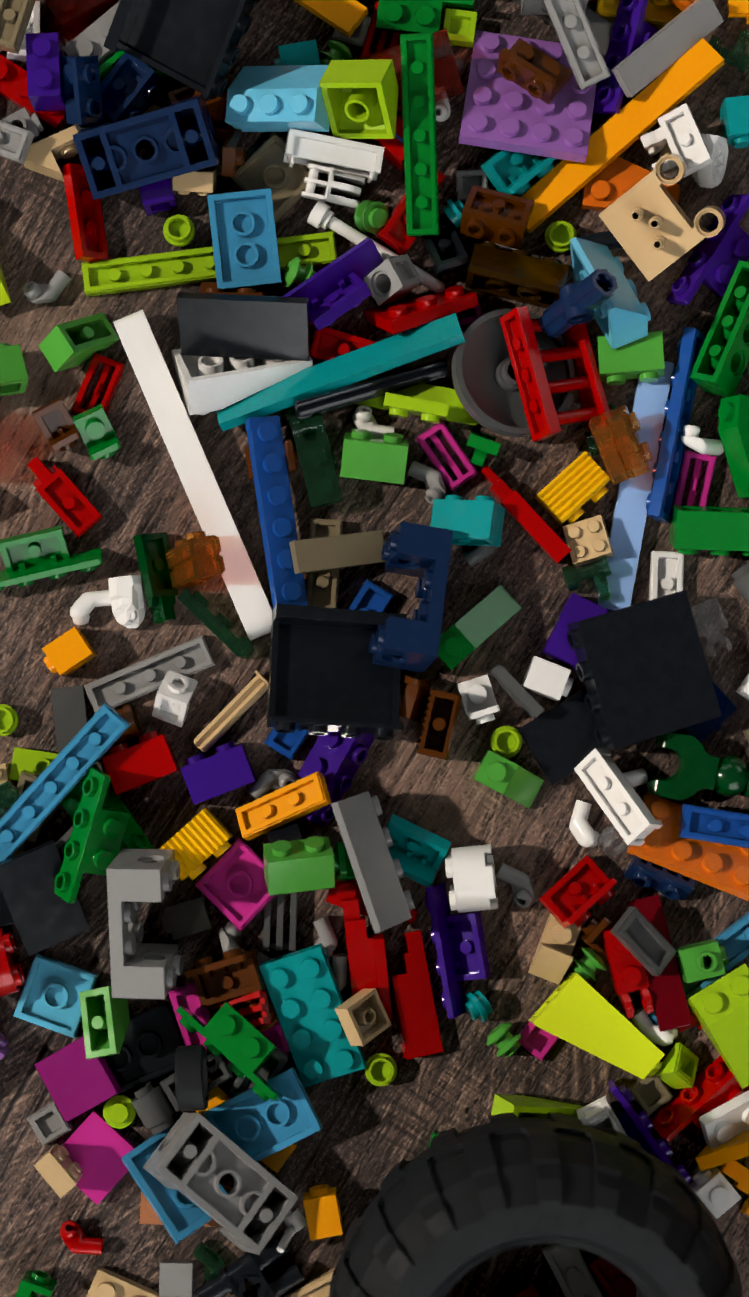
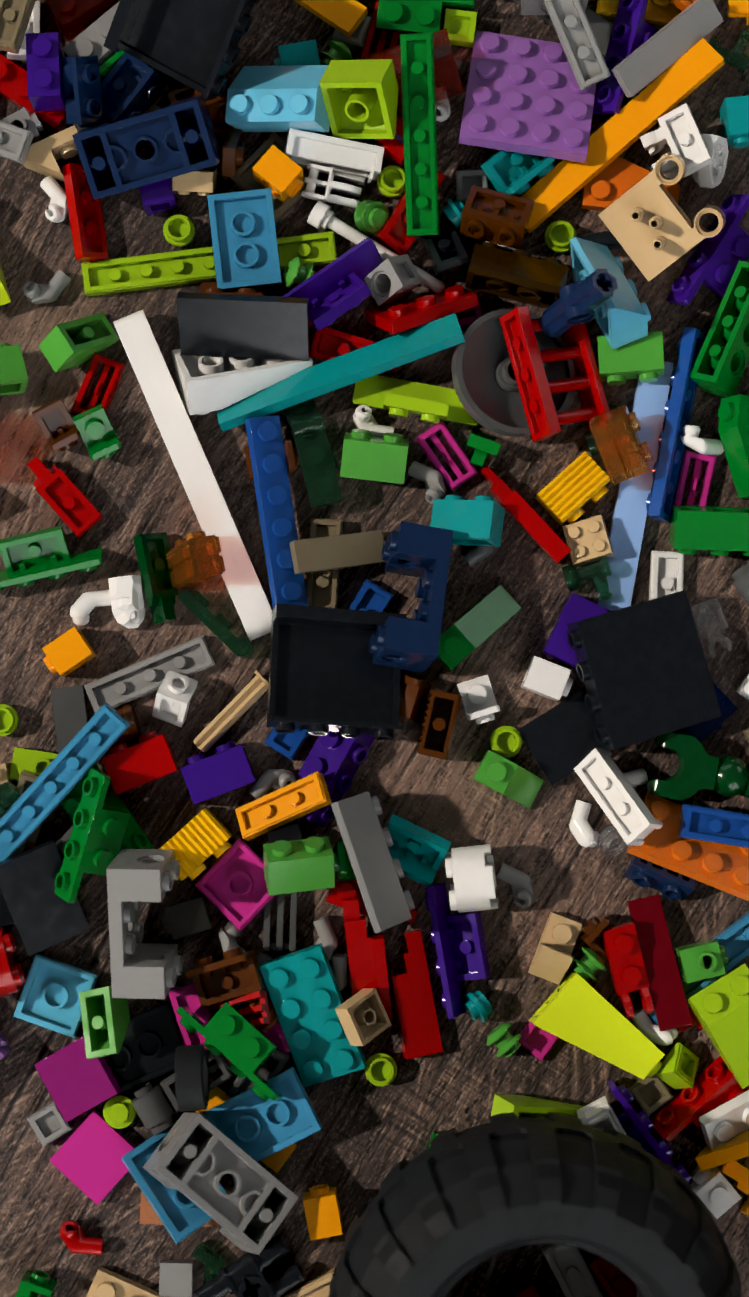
tan piece [34,1143,83,1198] -> none
white hand [276,1208,307,1253] -> none
black axle [294,358,449,420] -> none
dark grey tile [489,663,544,719] -> none
reddish brown bracket [496,38,572,105] -> none
red bracket [538,855,618,929] -> none
dark grey tile [610,906,677,977] -> none
none -> white arm [40,175,68,223]
none -> light orange brick [252,145,304,203]
none -> lime plate [377,165,405,198]

